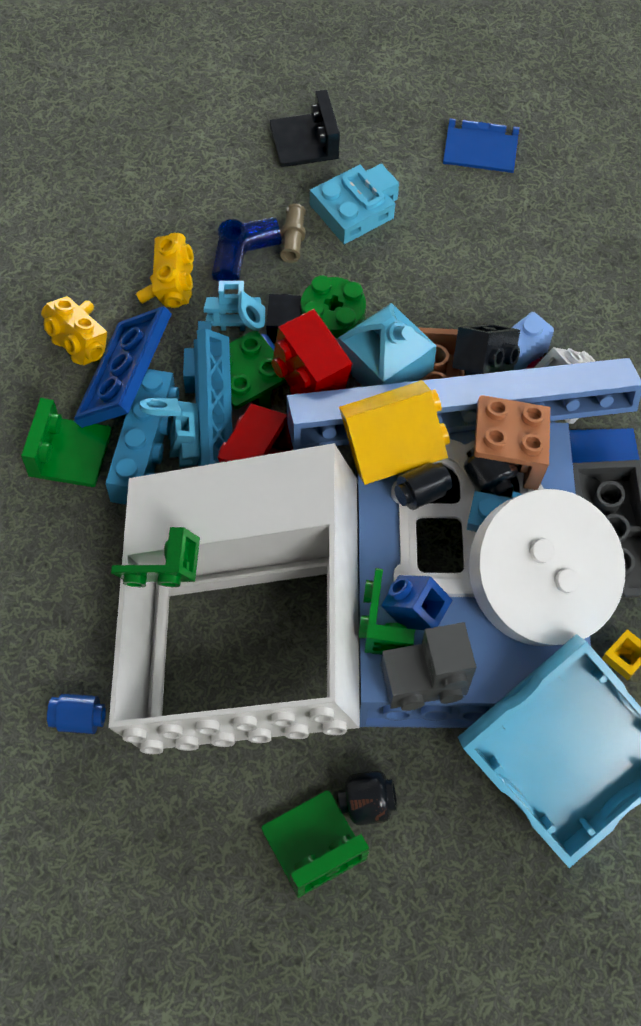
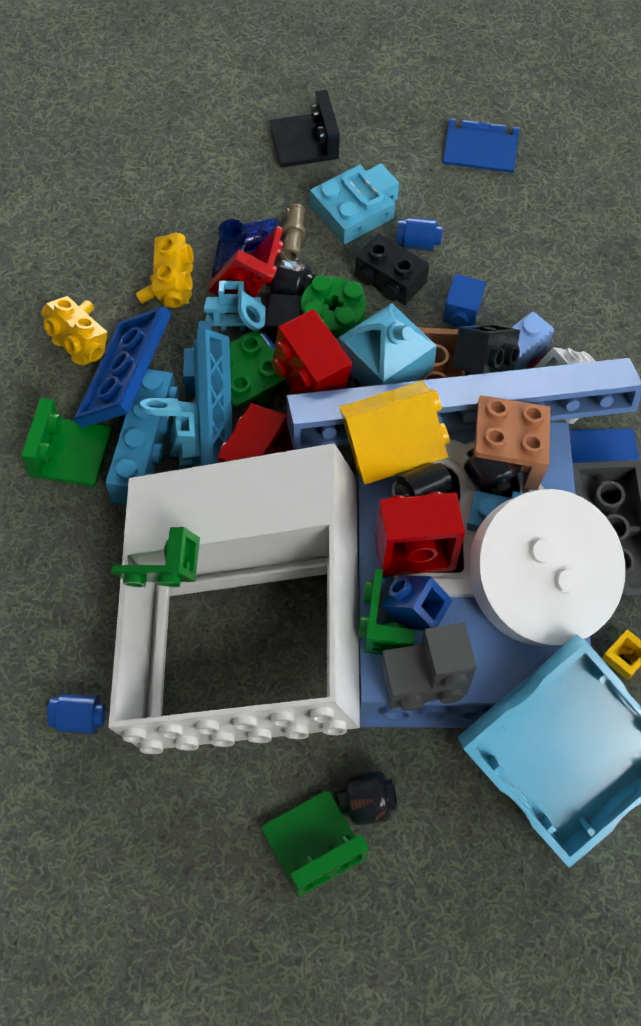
none -> red bracket [208,226,283,297]
none -> black head [267,259,316,298]
none -> black brick [355,232,430,305]
none -> red brick [375,492,465,577]
none -> blue brick [397,217,443,251]
none -> blue brick [443,274,486,328]

